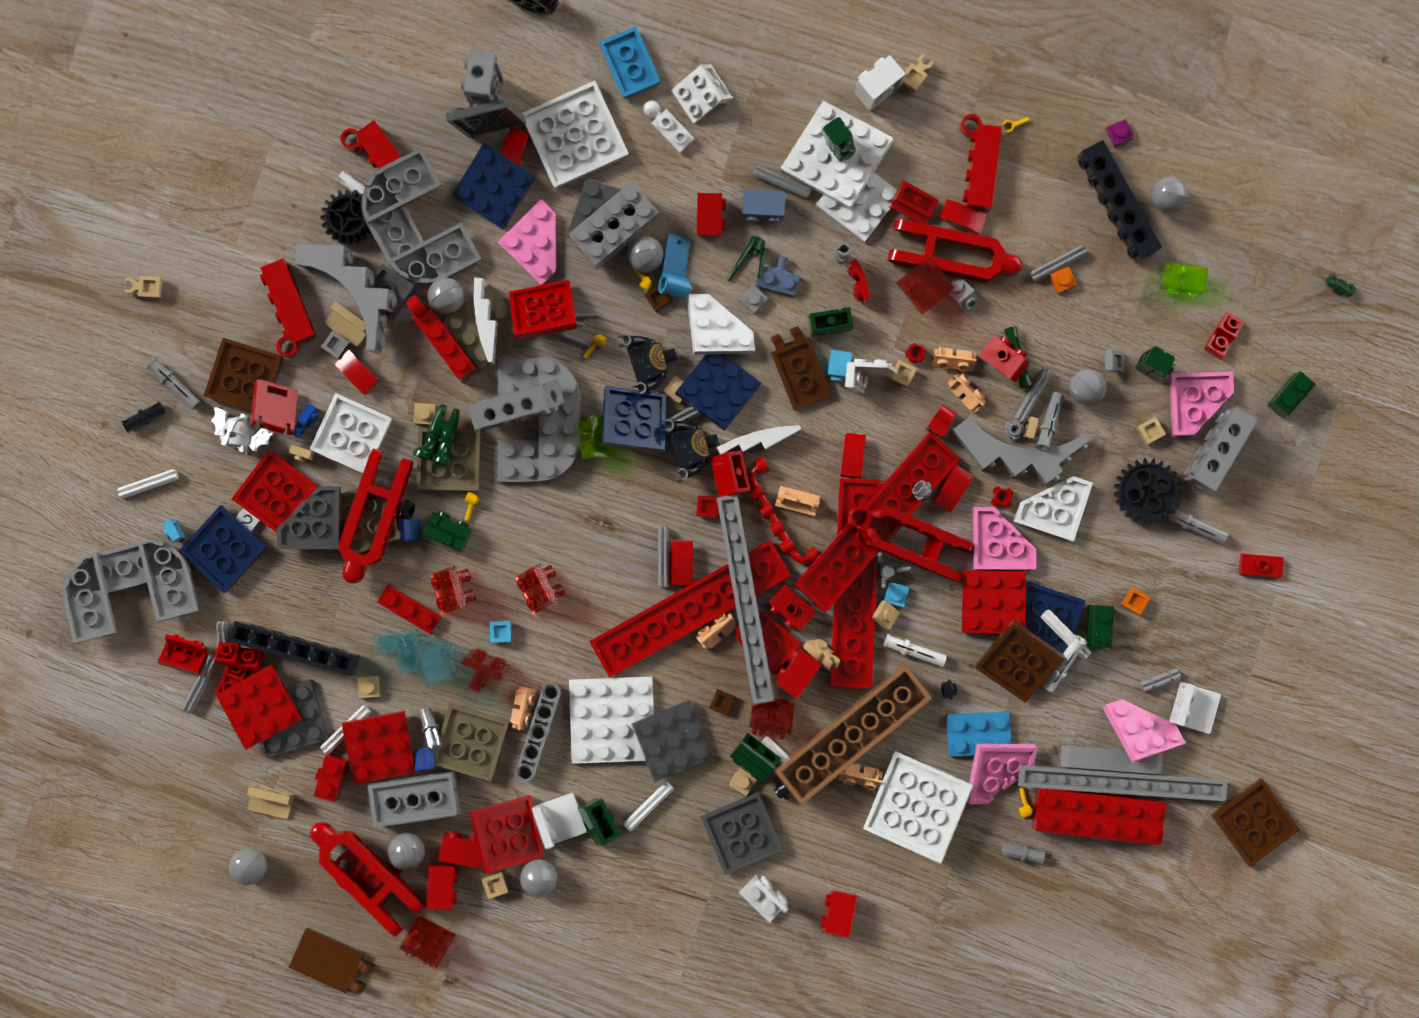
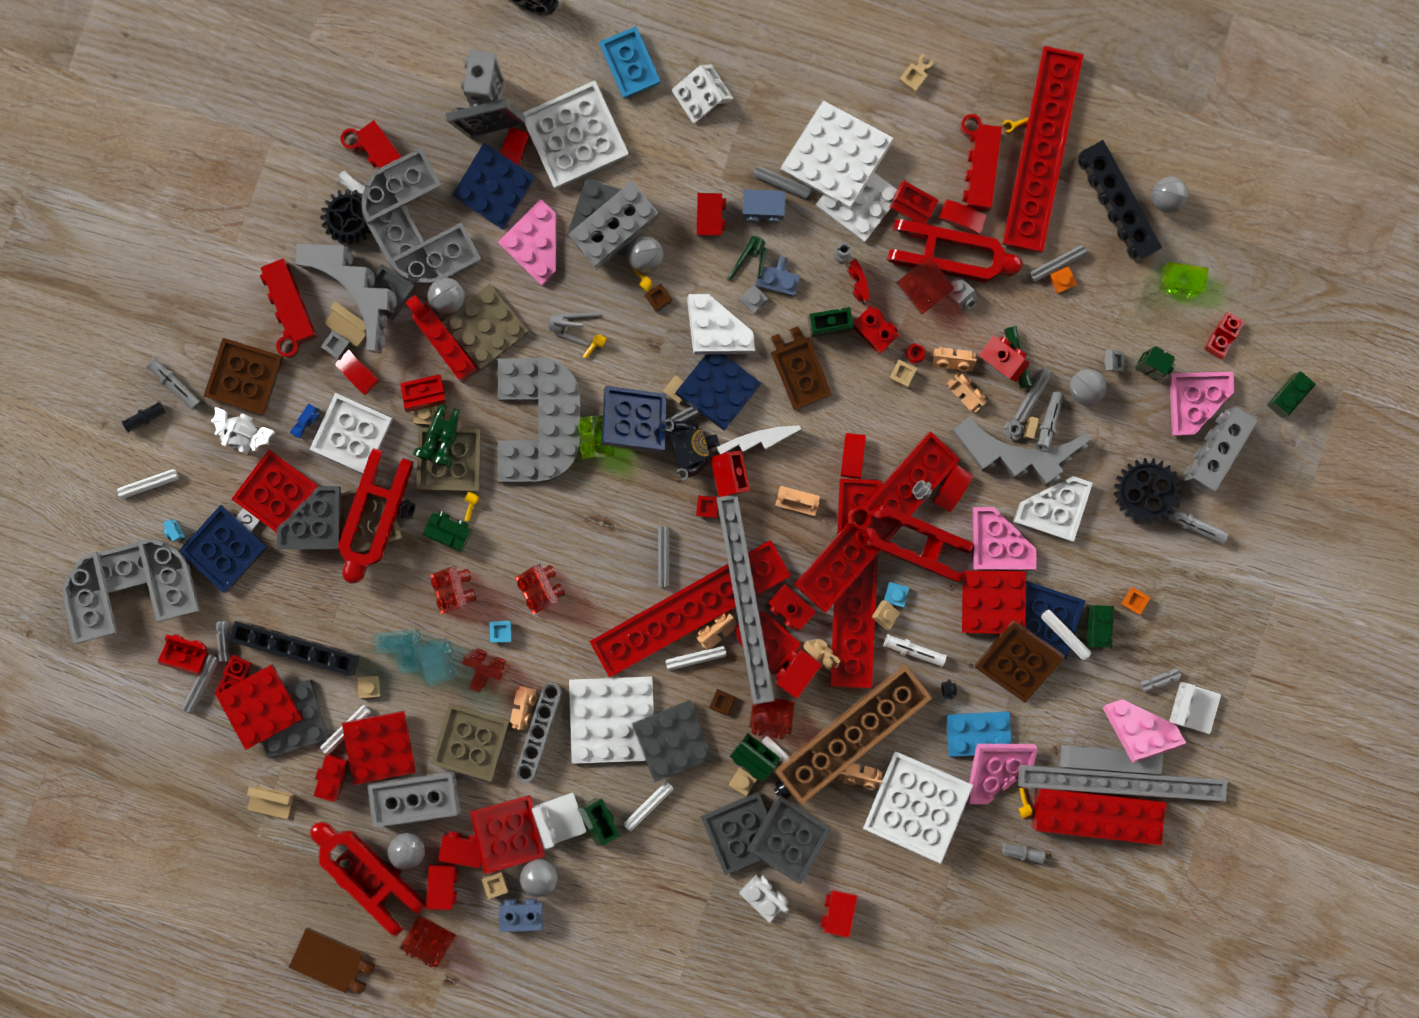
tan plate [124,276,163,299] -> none
red slope [214,642,264,671] -> none
light grey piece [229,848,267,886] -> none
container [250,379,298,435] -> none
tan plate [289,445,316,462] -> none
red plate [377,585,442,634] -> none
blue tile [399,519,421,541] -> none
blue tile [415,747,434,772] -> none
light grey axle [419,707,441,750] -> none
light grey brick [467,379,565,431] -> none
white slope [474,278,498,365] -> none
red plate [509,280,577,341] -> none
black torso [617,333,678,397] -> none
white plate [644,101,695,154] -> none
dark azure door [659,233,692,299] -> none
red slope [670,540,693,585] -> none
red bar [748,457,819,564] -> none
dark green brick [823,117,855,161] -> none
medium azure brick [827,350,852,382] -> none
white bracket [845,359,898,393] -> none
white brick [854,55,906,111] -> none
light grey plant [878,553,911,588] -> none
red leg [925,404,956,439] -> none
red plate [991,486,1013,509] -> none
white pin [1042,636,1086,692] -> none
magenta plate [1106,119,1134,147] -> none
tan plate [1136,416,1166,445] -> none
reddish brown plate [1211,778,1300,867] -> none
red plate [1239,553,1284,578] -> none
dark green piece [1326,274,1356,297] -> none
none -> red plate [400,374,446,413]
none -> sand blue brick [499,898,544,932]
none -> white axle [666,646,727,670]
none -> dark grey plate [747,796,831,884]
none -> red brick [853,306,899,355]
none -> red plate [1002,46,1084,253]

